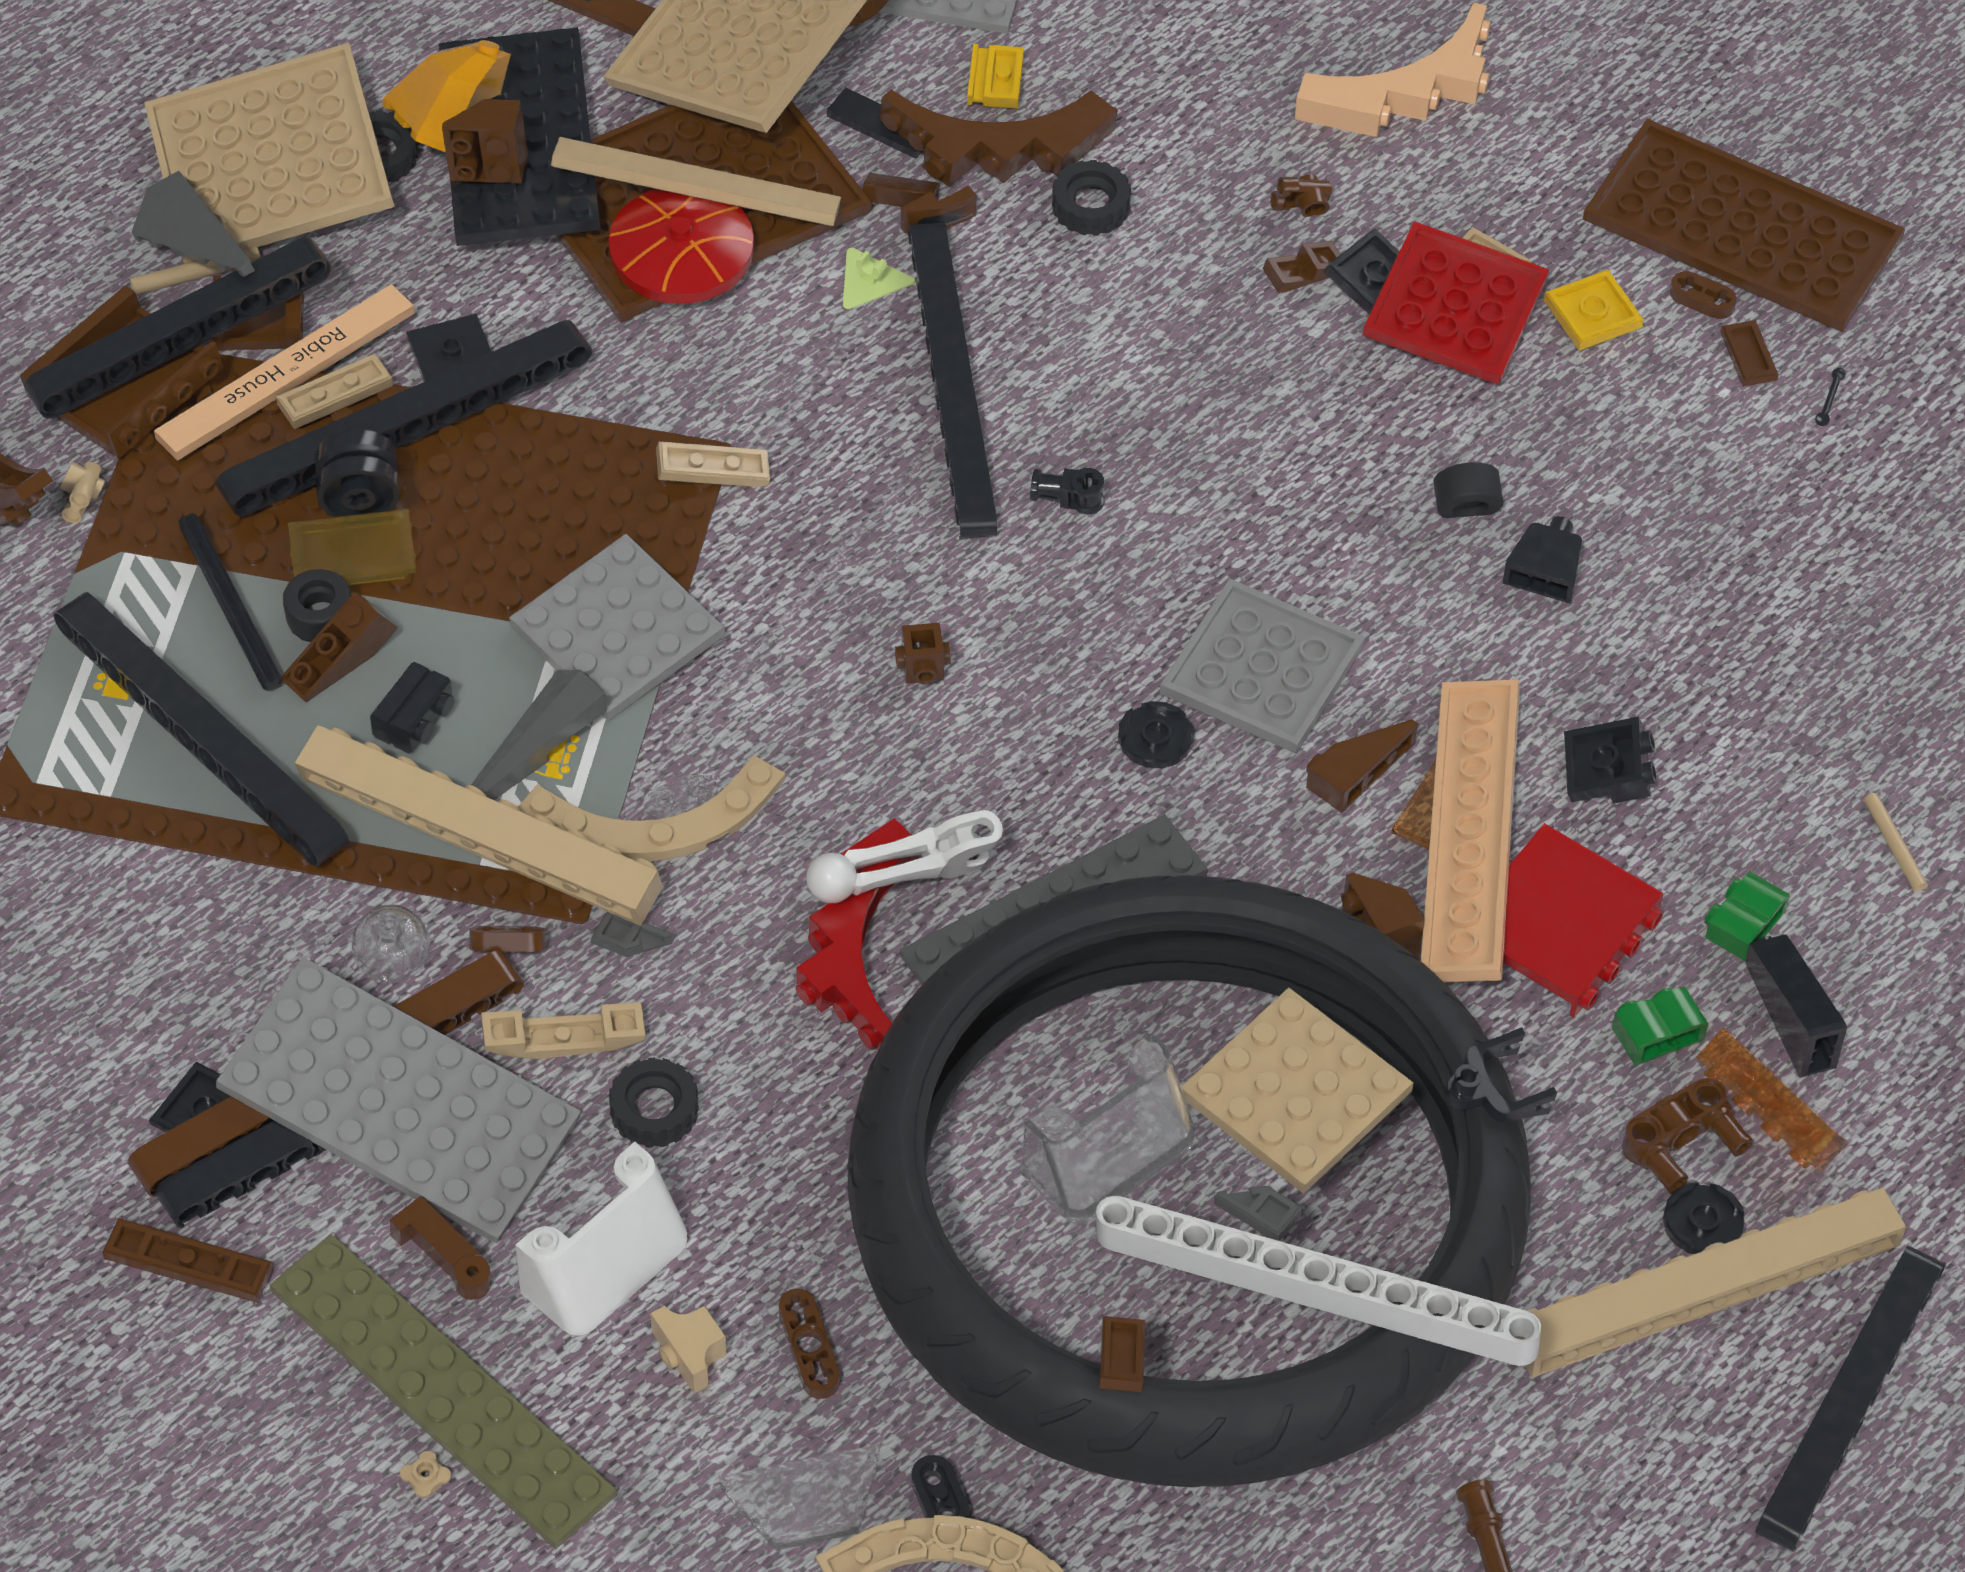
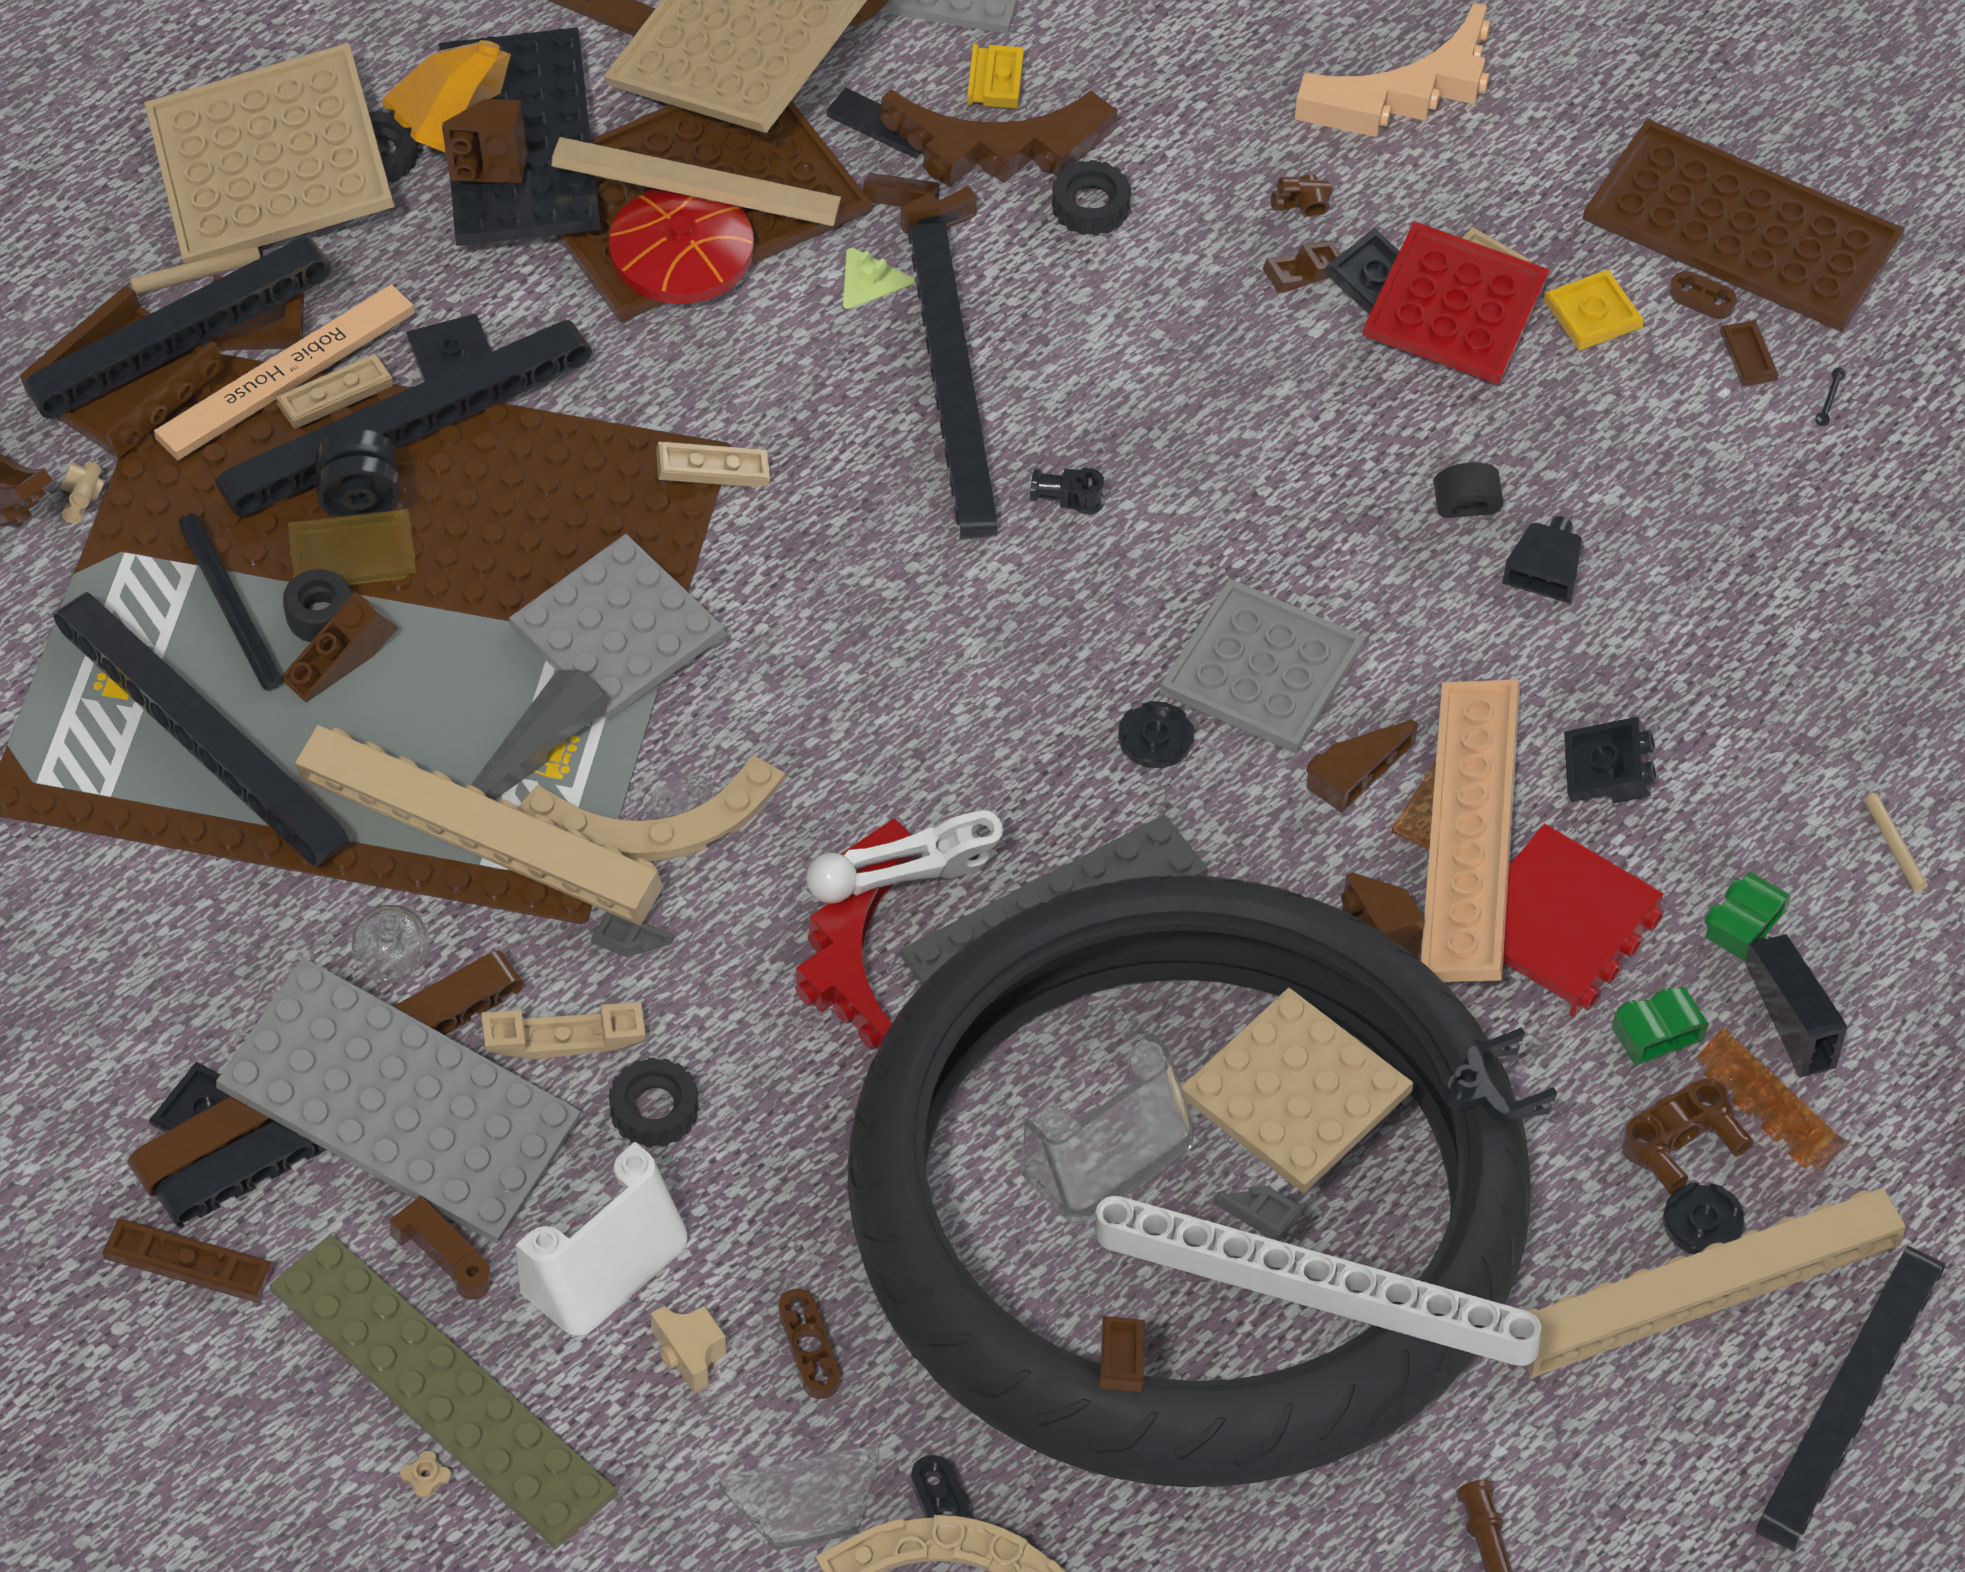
dark grey wedge [132,171,255,277] -> none
black brick [370,662,454,754] -> none
reddish brown beam [469,926,545,952] -> none
reddish brown brick [895,622,951,684] -> none

